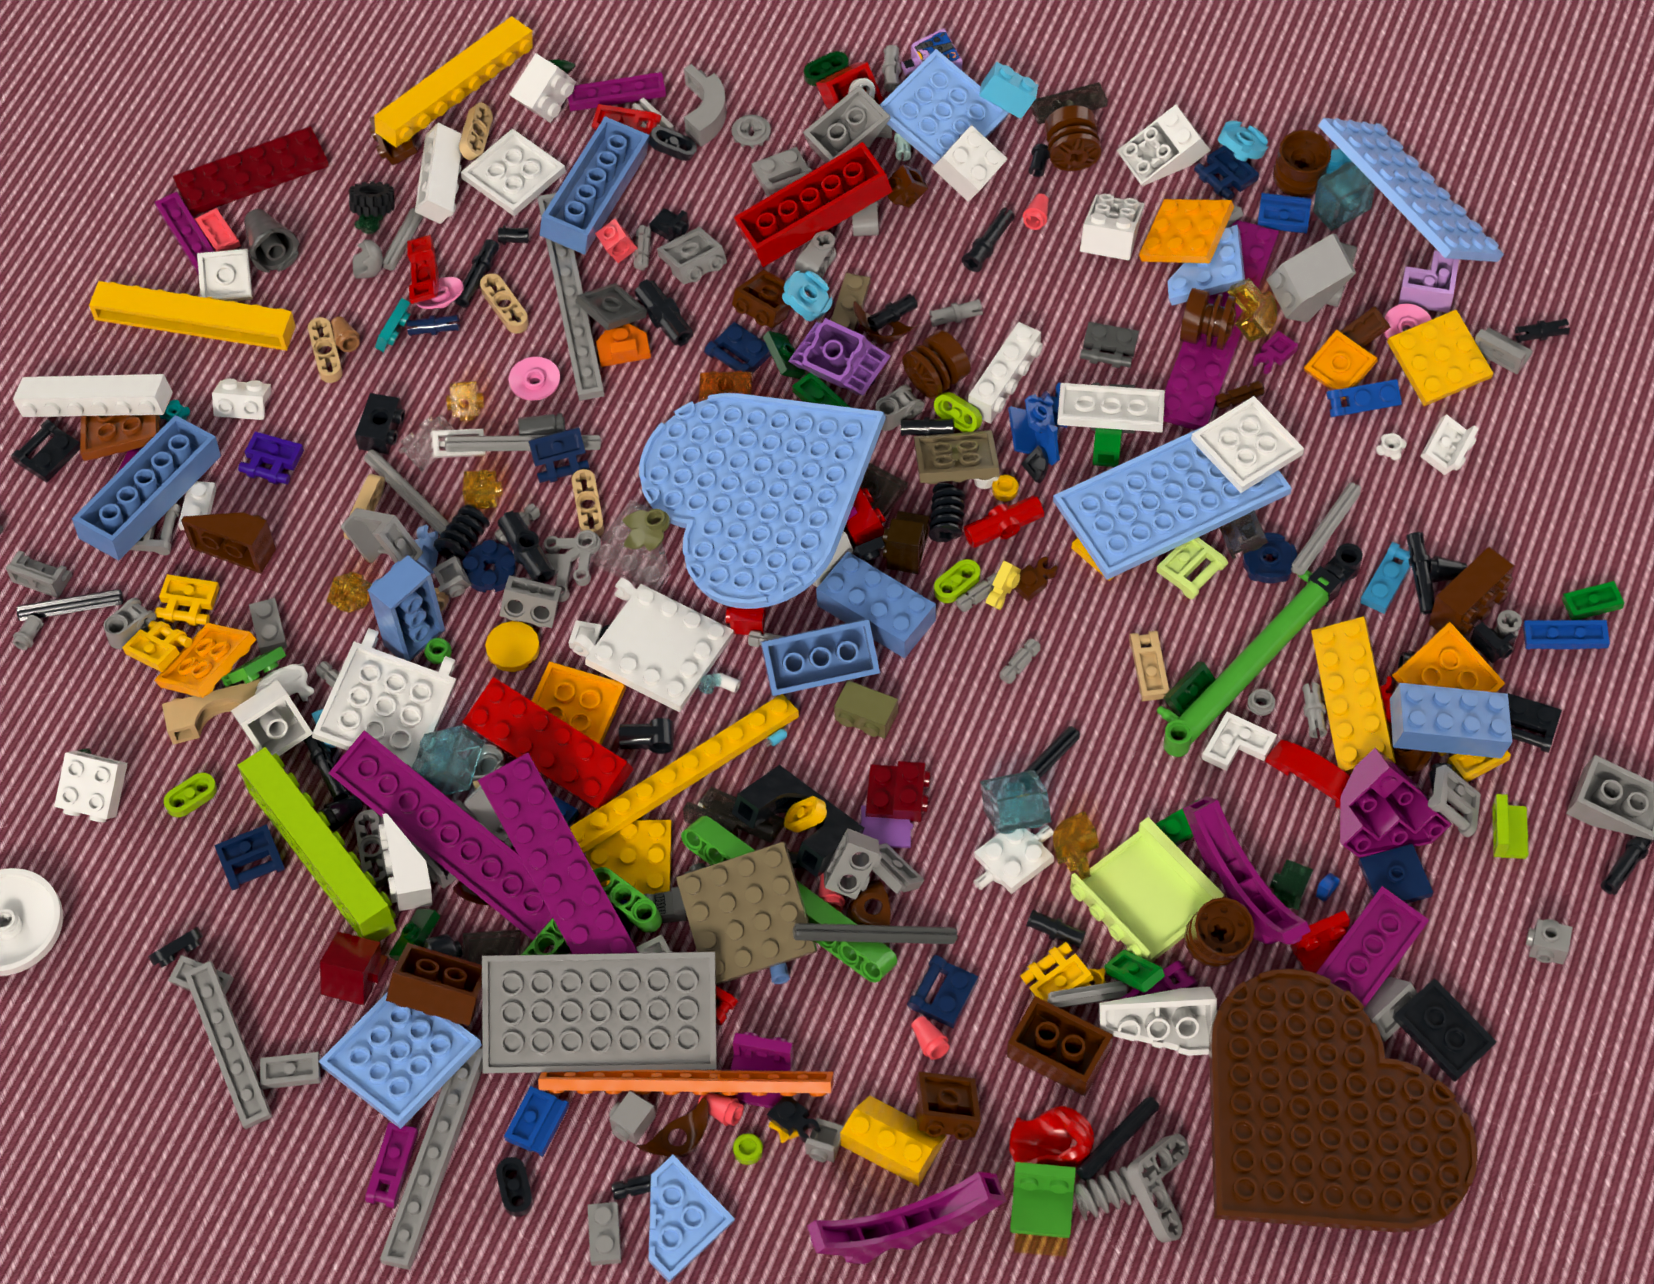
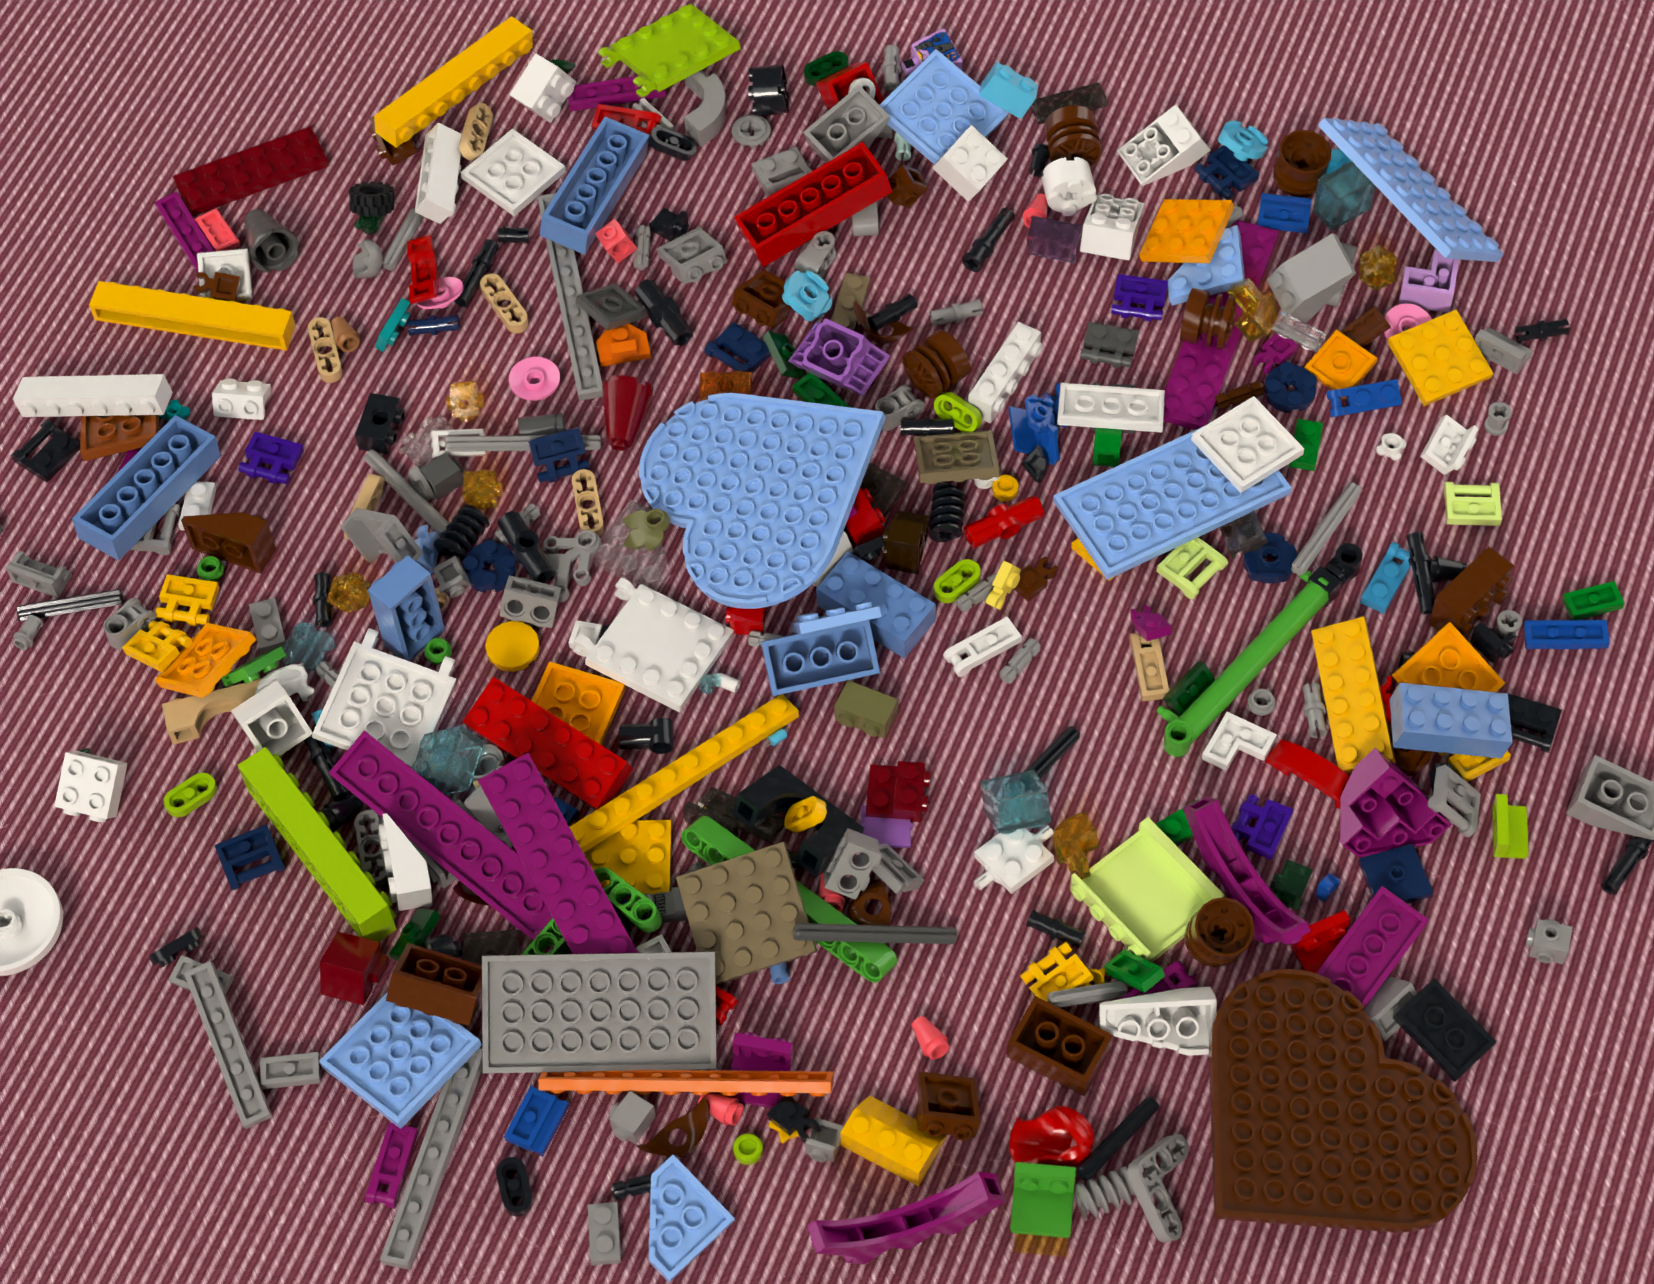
dark blue plate [907,955,979,1029] -> none
none -> reddish brown plate [193,272,241,302]
none -> bright green plate [197,556,224,582]
none -> clear light blue plate [283,622,335,671]
none -> black pin [312,572,334,628]
none -> light grey tile [409,466,434,501]
none -> dark grey brick [420,453,464,500]
none -> lime plate [598,4,741,97]
none -> dark red cone [602,375,653,451]
none -> black brick [748,65,789,116]
none -> light blue plate [790,602,882,634]
none -> white plate [943,617,1022,677]
none -> clear purple brick [1026,216,1082,264]
none -> white brick [1041,157,1097,216]
none -> dark purple plate [1111,274,1168,322]
none -> magenta plate [1130,605,1171,641]
none -> dark purple plate [1231,794,1294,860]
none -> dark blue plate [1264,362,1317,413]
none -> clear plate [1272,311,1328,352]
none -> green plate [1289,419,1323,471]
none -> clear yellow brick [1359,245,1397,291]
none -> yellowish green plate [1444,482,1502,526]
none -> light grey bush [1484,402,1511,436]

